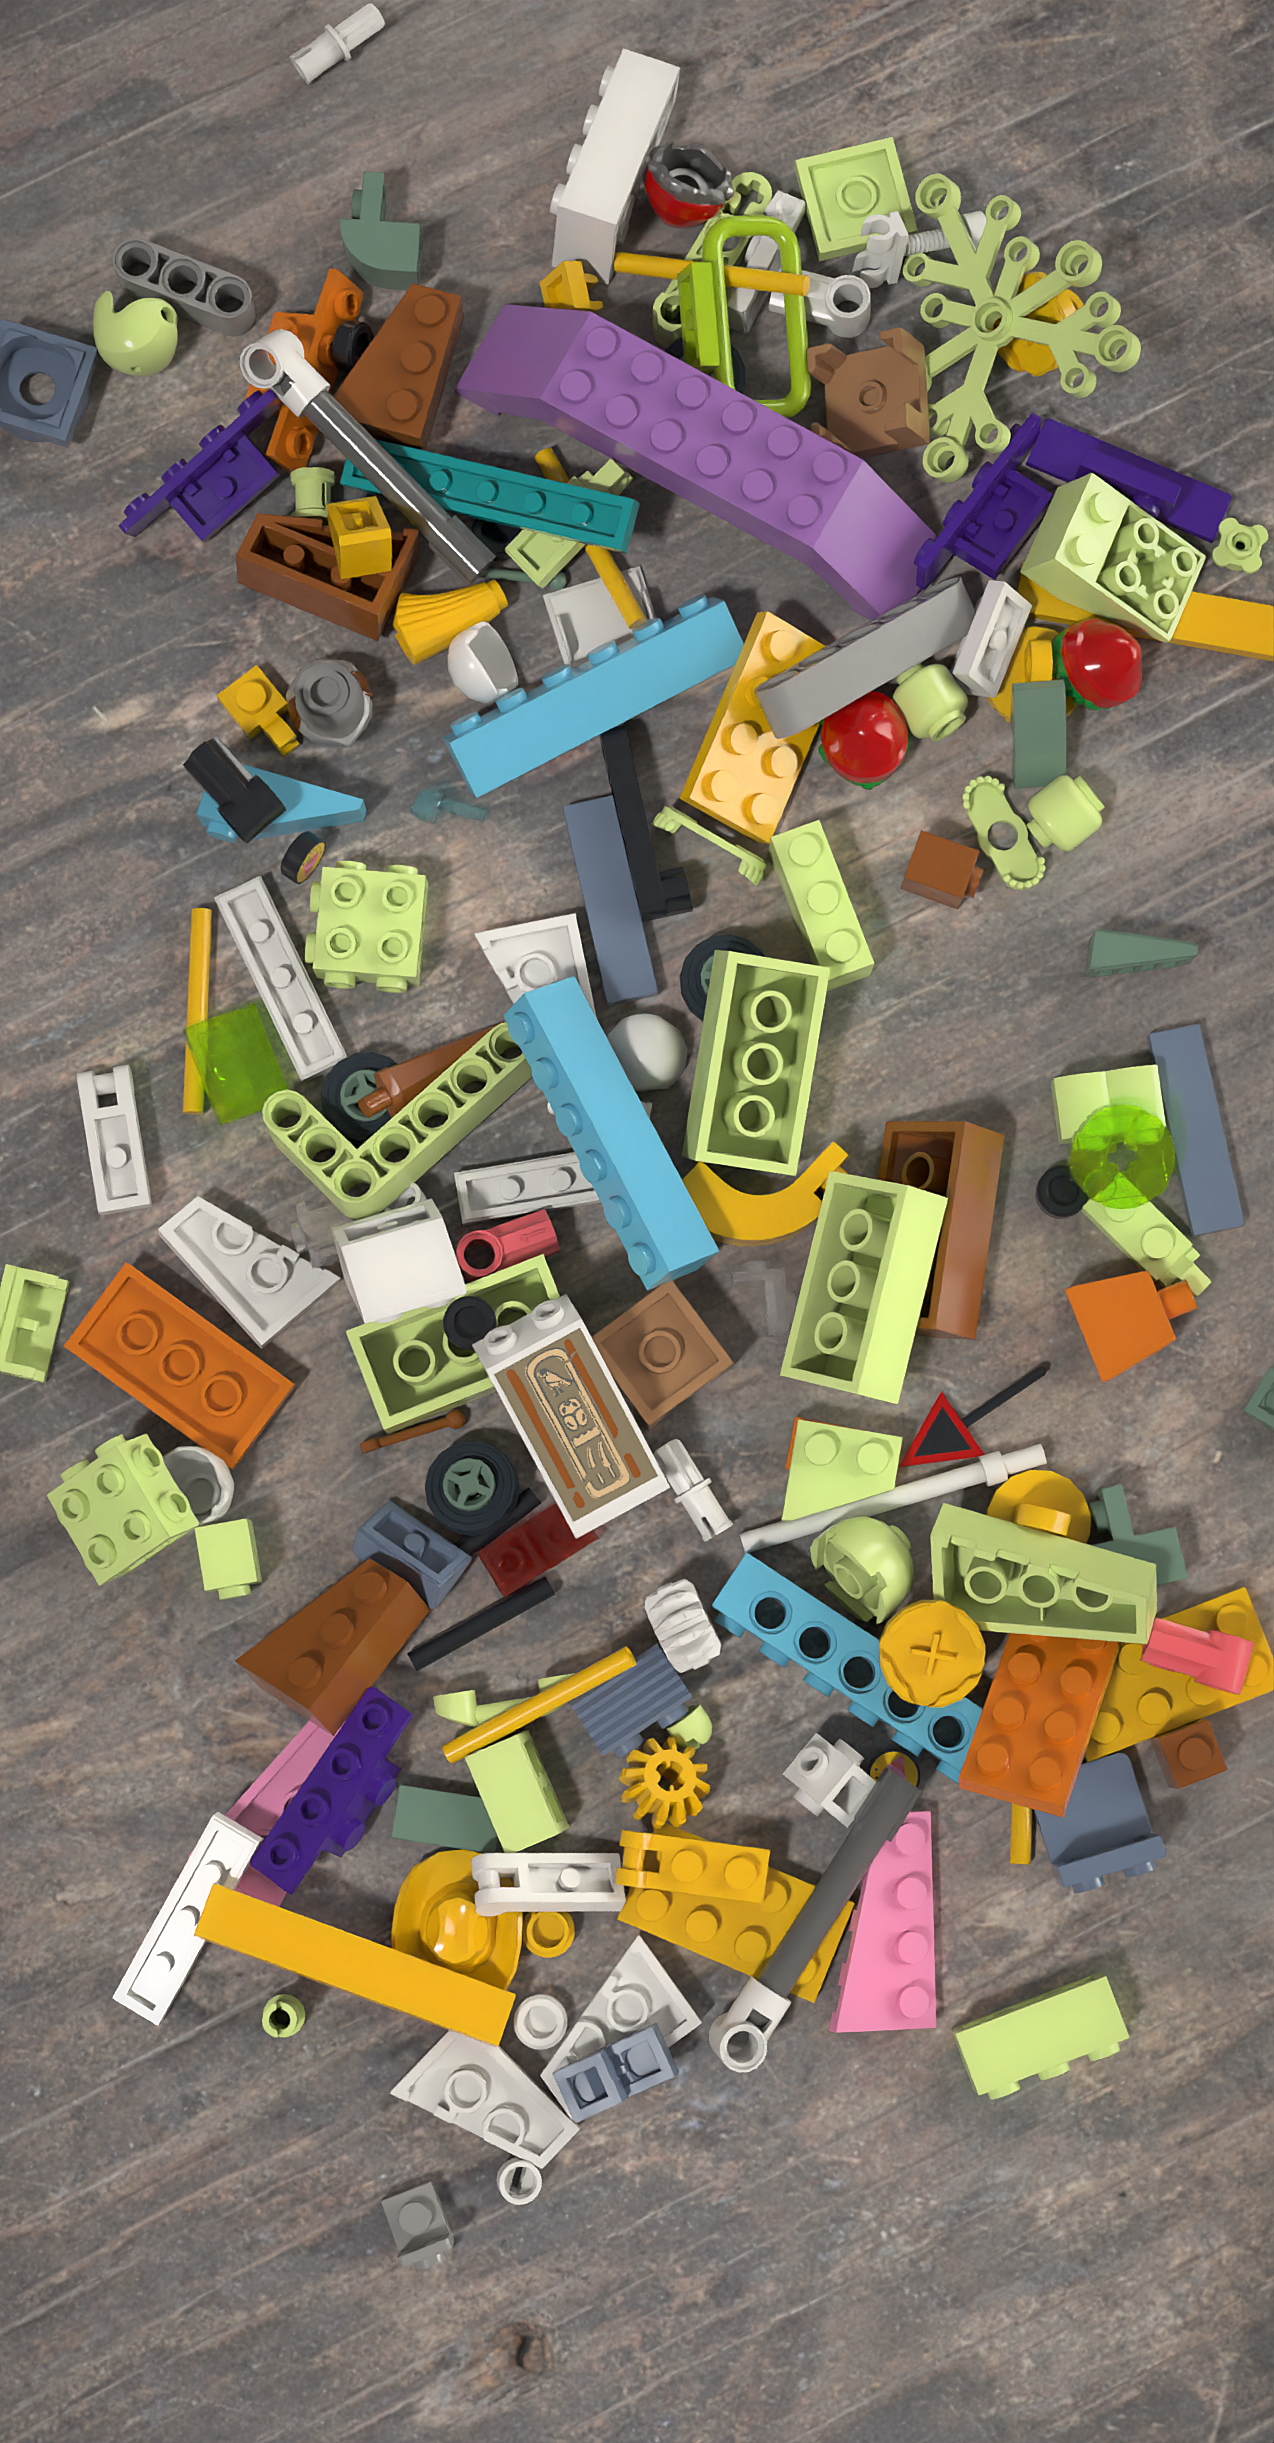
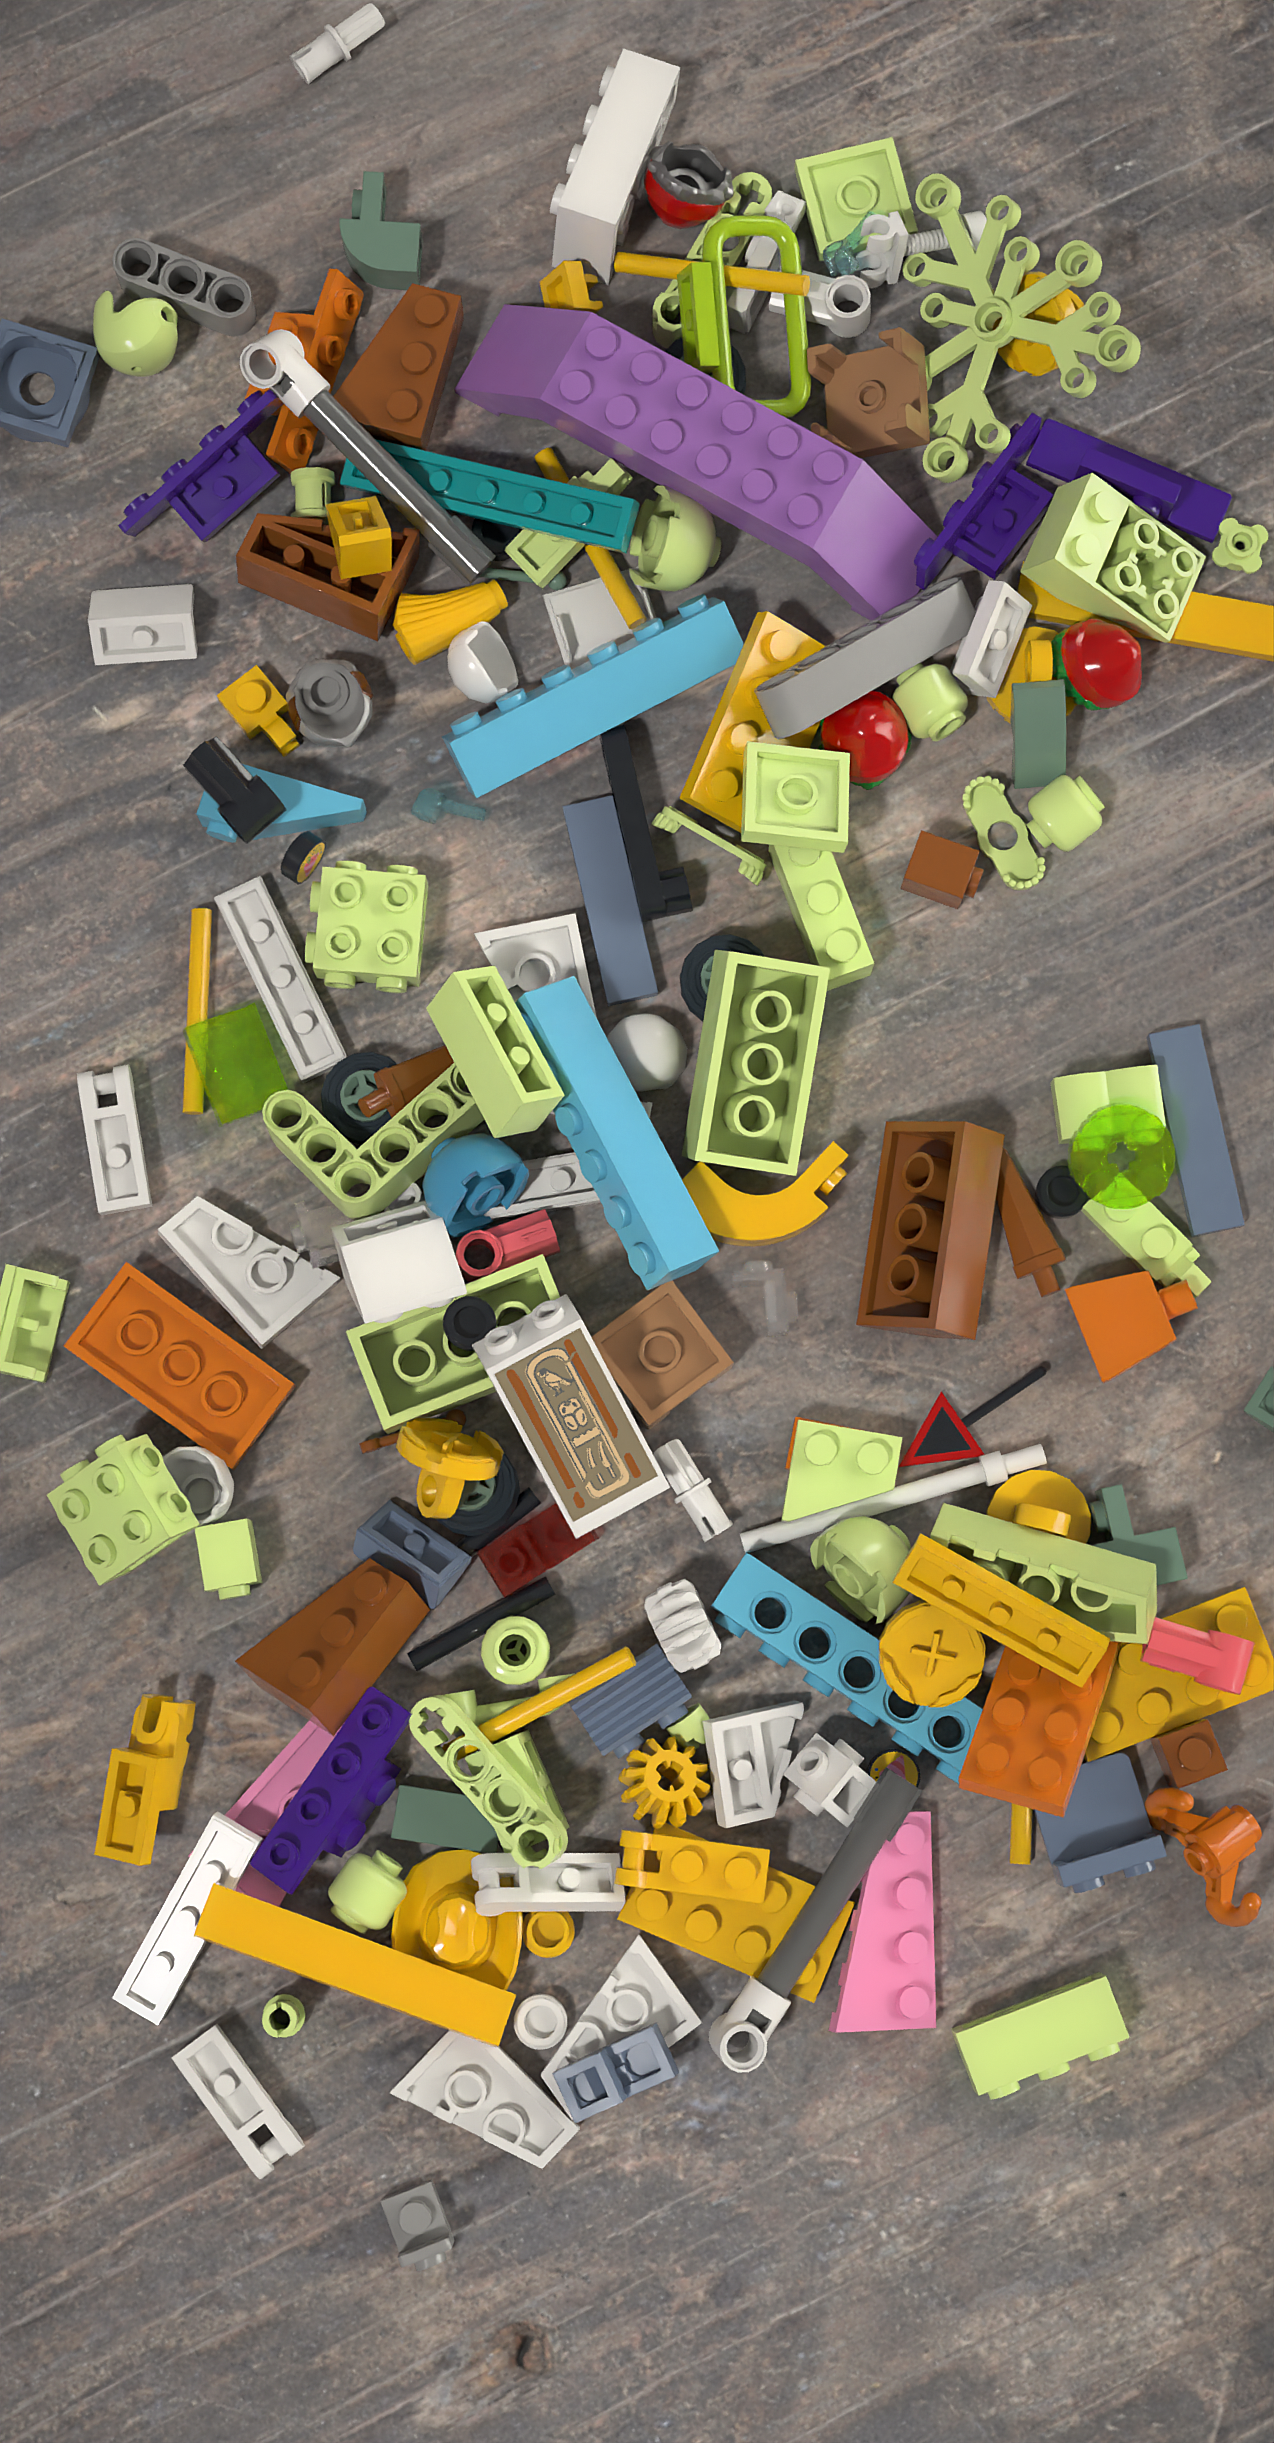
black tile [332,320,374,372] -> none
white hinge [497,2158,542,2205] -> none
yellowish green brick [780,1171,948,1404] -> none
sand green slope [1084,929,1198,978] -> none
none -> white panel [88,584,198,665]
none -> yellow plate [94,1694,196,1866]
none -> white plate [172,2024,305,2179]
none -> yellowish green head [328,1850,407,1934]
none -> yellow tile [396,1418,504,1519]
none -> yellowish green beam [409,1695,568,1869]
none -> dark azure cylinder [422,1133,529,1237]
none -> yellowish green brick [426,965,565,1138]
none -> yellowish green head [481,1616,550,1685]
none -> yellowish green cylinder [629,485,721,591]
none -> white wing [702,1700,804,1828]
none -> yellowish green plate [741,741,850,853]
none -> clear light blue hand [823,211,876,277]
none -> yellow plate [892,1533,1110,1688]
none -> dark orange bar [996,1148,1066,1298]
none -> orange piece [1144,1788,1262,1927]

